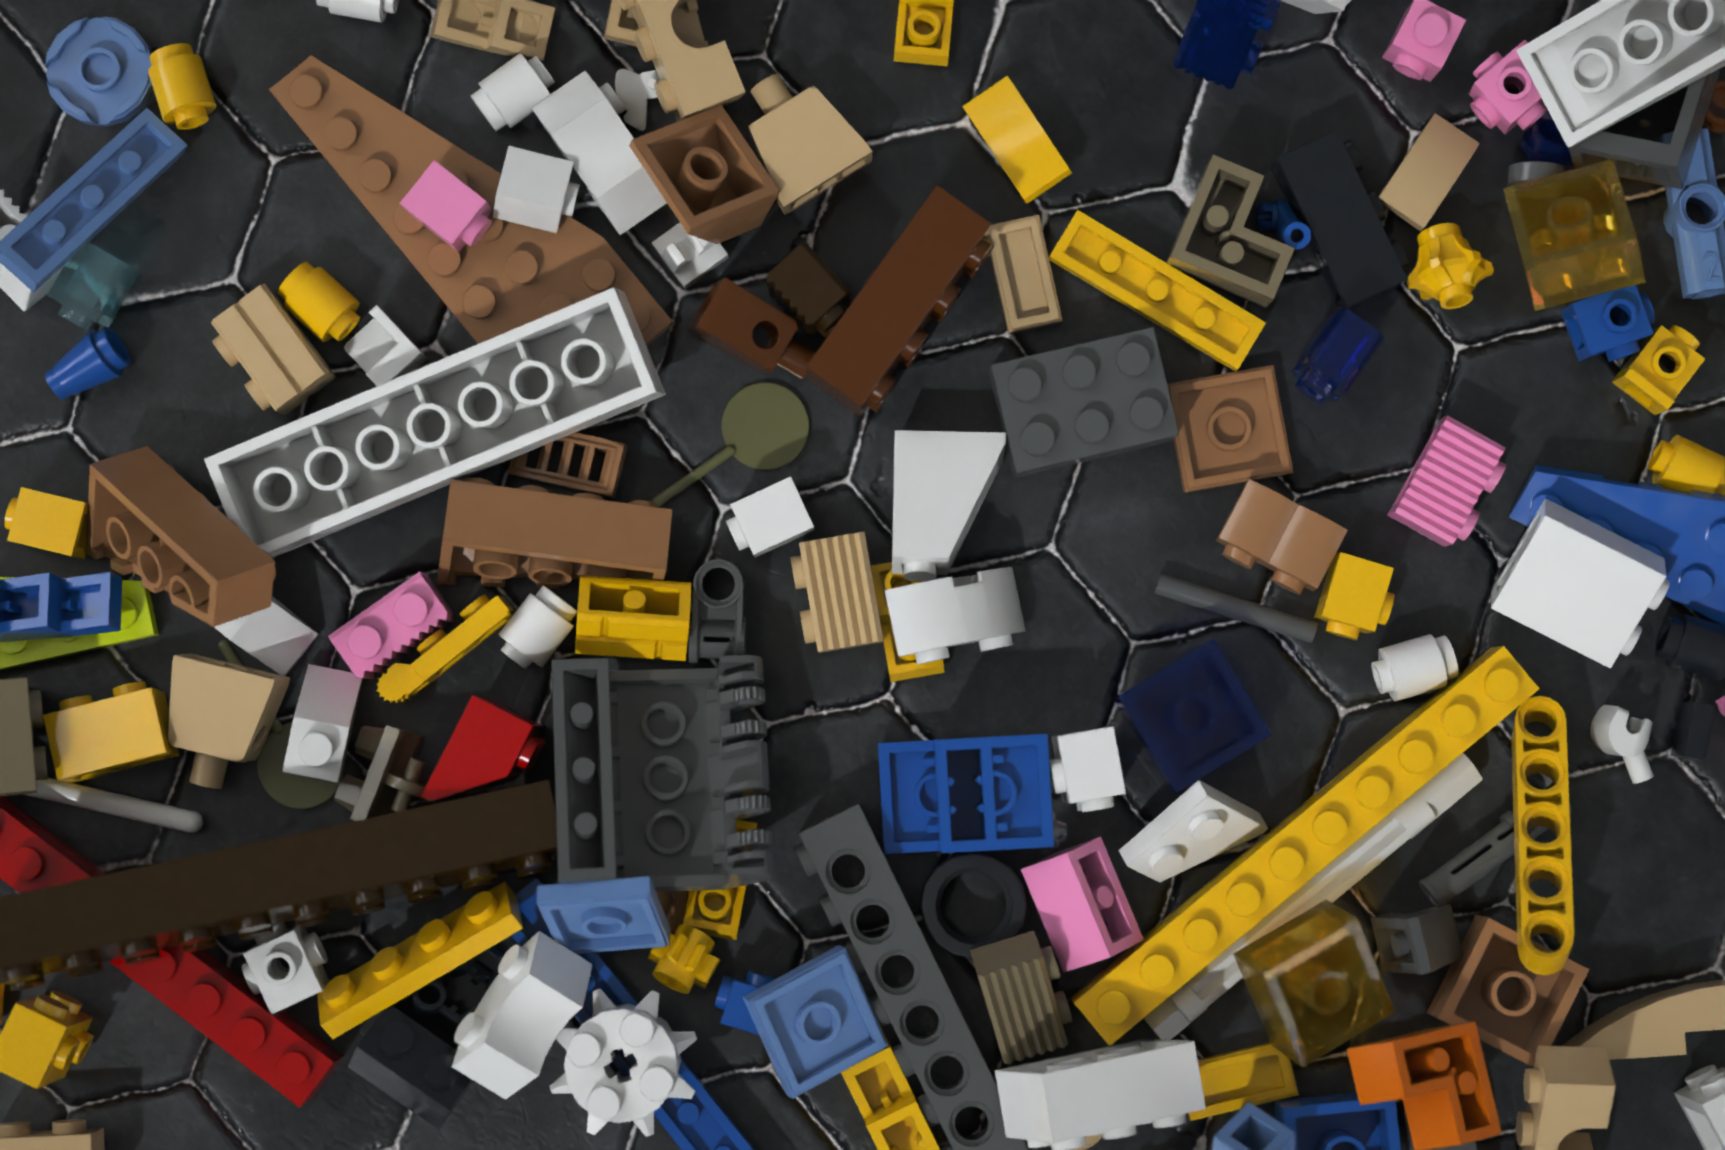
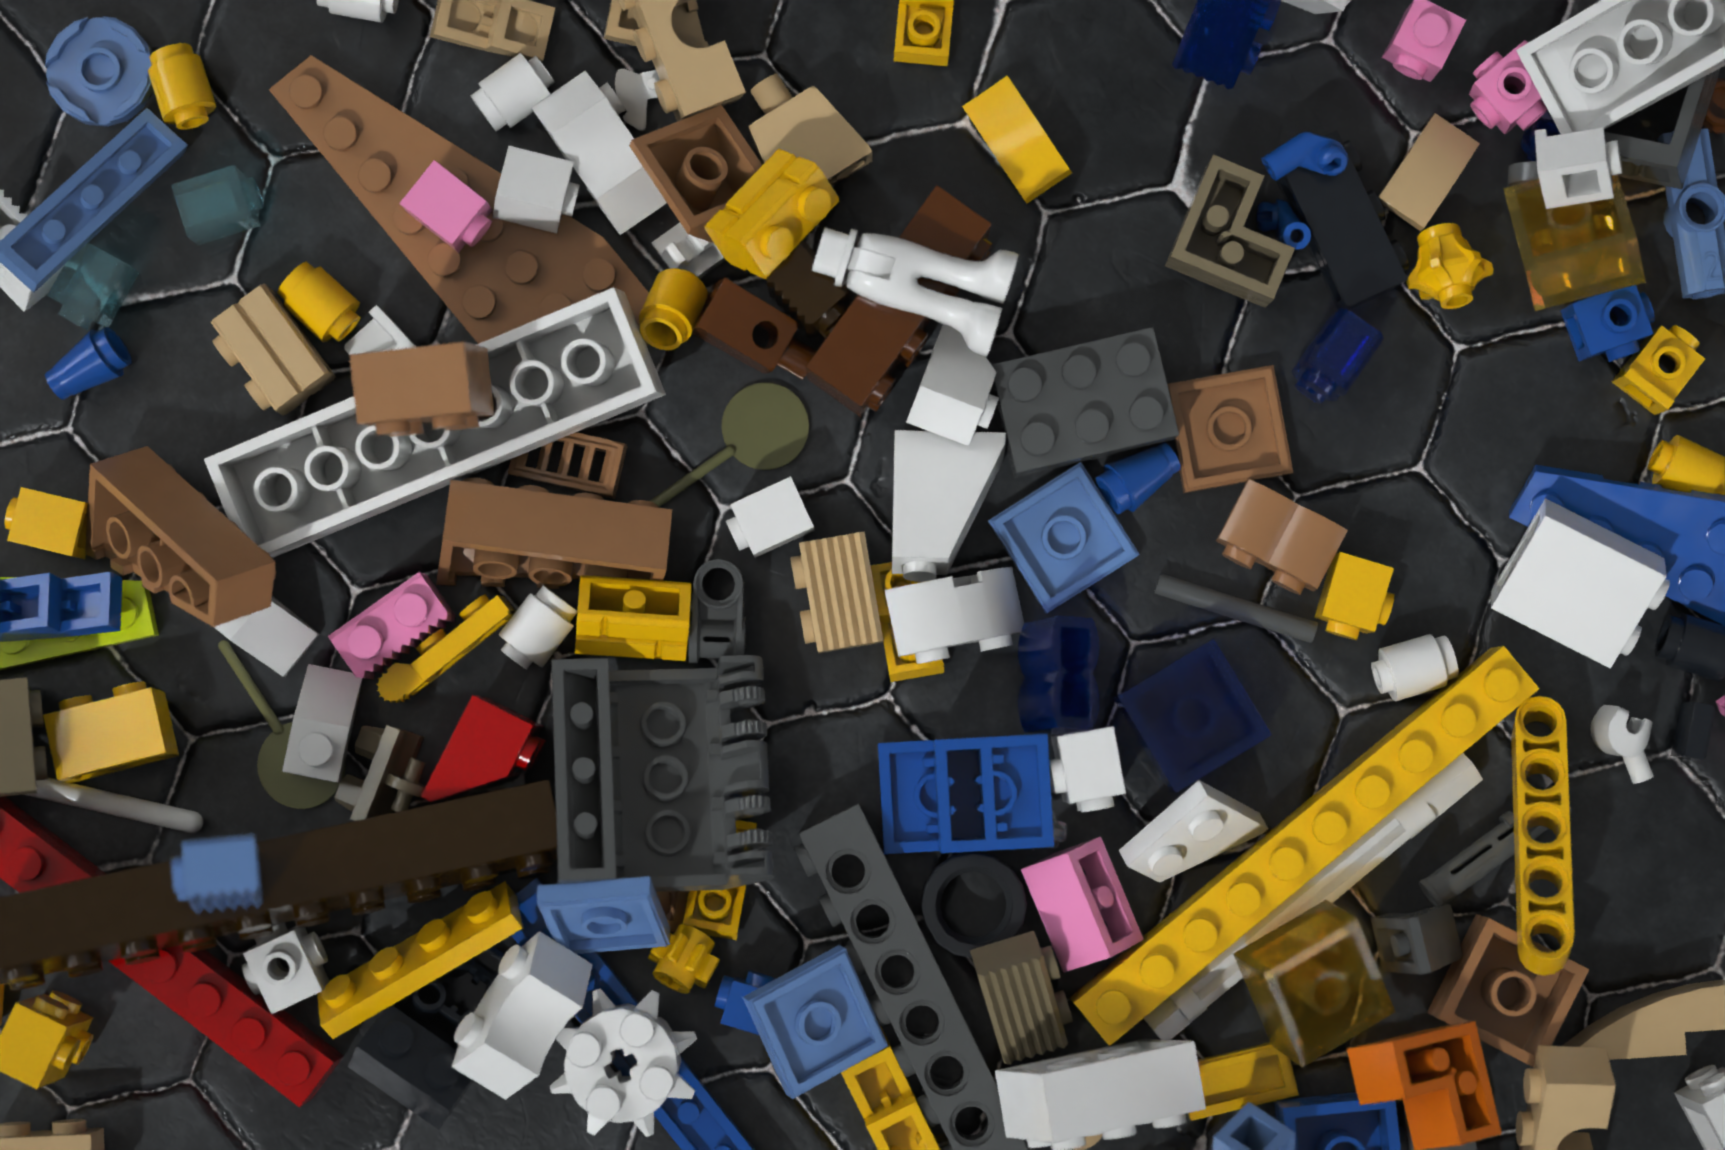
tan torso [168,653,290,789] -> none
tan tile [988,215,1063,335] -> none
yellow plate [1049,210,1266,372] -> none
bright pink brick [1388,415,1506,547] -> none
none -> clear light blue brick [171,165,264,245]
none -> medium blue brick [171,834,263,915]
none -> medium nougat brick [350,342,494,437]
none -> yellow brick [639,268,708,350]
none -> yellow brick [704,148,839,279]
none -> white piece [812,227,1019,356]
none -> white slope [906,324,999,446]
none -> medium blue tile [987,462,1140,614]
none -> clear blue brick [1018,615,1099,735]
none -> blue cone [1096,442,1181,514]
none -> blue arm [1261,132,1349,181]
none -> white brick [1535,128,1622,209]

